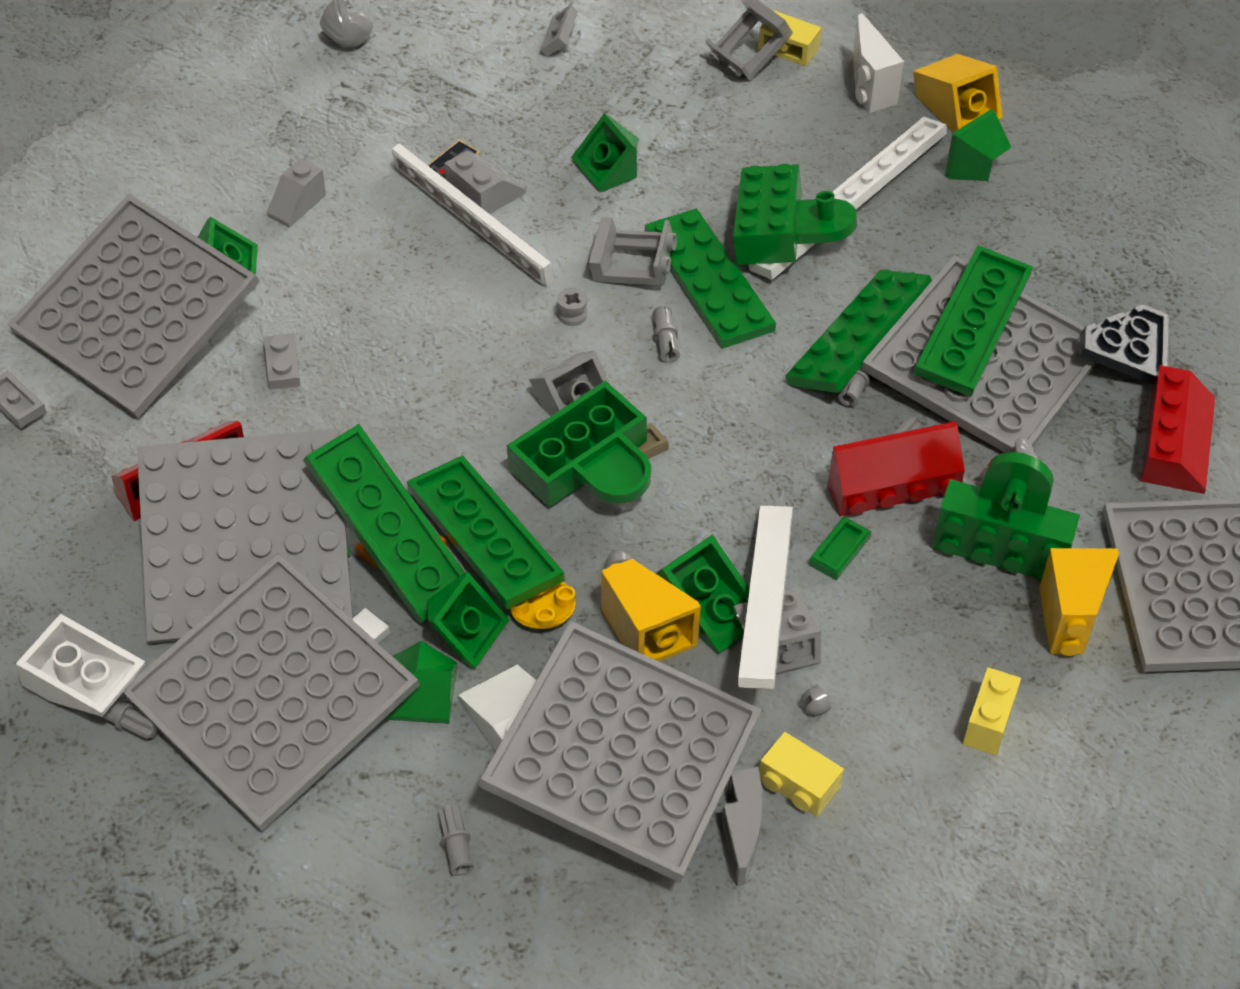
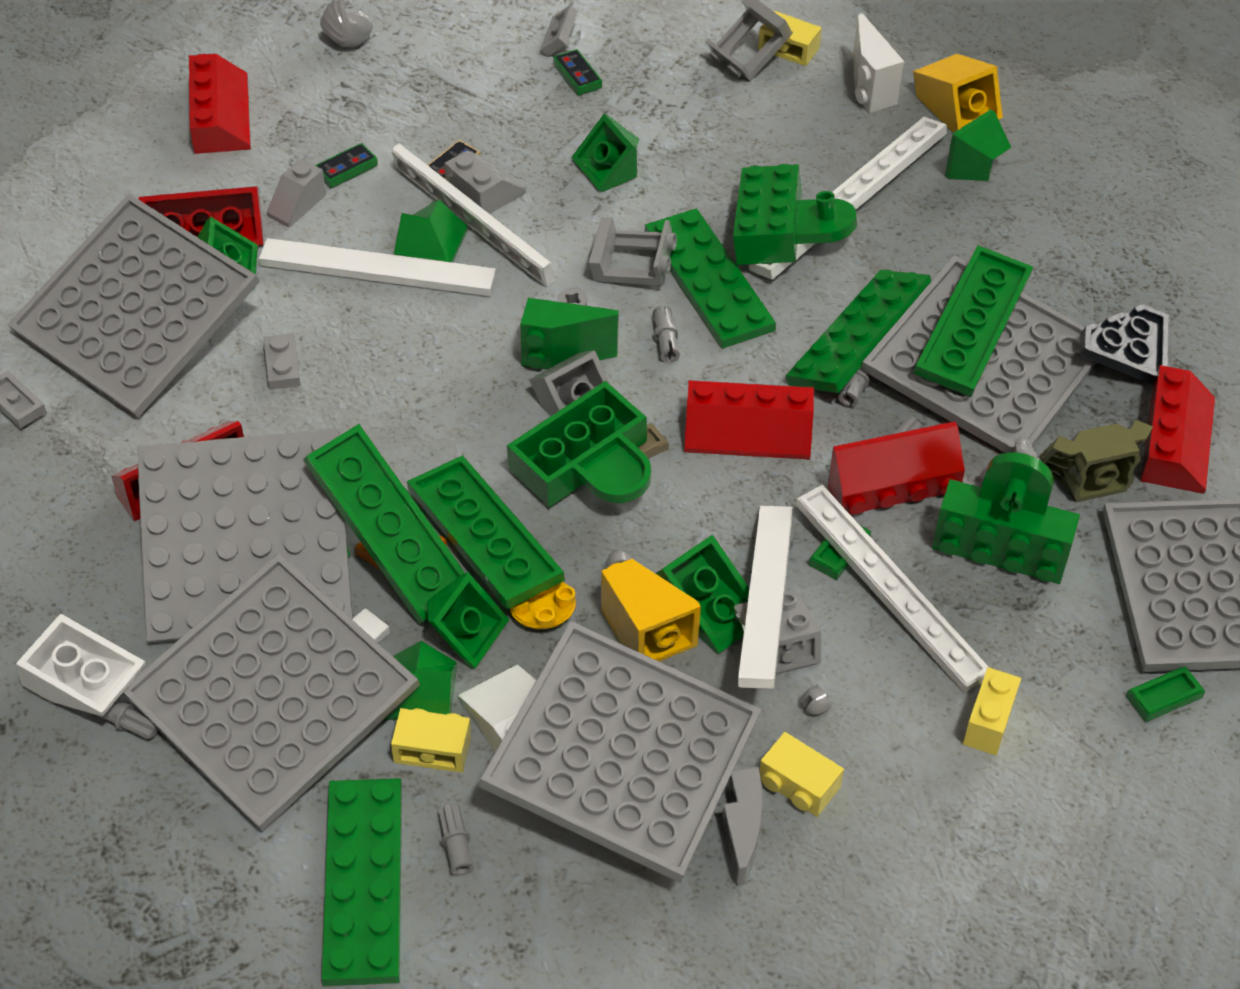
yellow slope [1039,548,1119,656] -> none
none -> red slope [138,186,264,245]
none -> red slope [189,53,251,154]
none -> white tile [259,238,496,297]
none -> tile [314,143,378,188]
none -> green plate [322,778,402,987]
none -> light yellow brick [391,708,471,773]
none -> green slope [394,199,468,263]
none -> green slope [520,298,619,370]
none -> tile [553,49,602,96]
none -> red slope [684,380,814,460]
none -> white tile [796,484,988,693]
none -> olive slope [1039,420,1153,503]
none -> green tile [1126,667,1205,723]

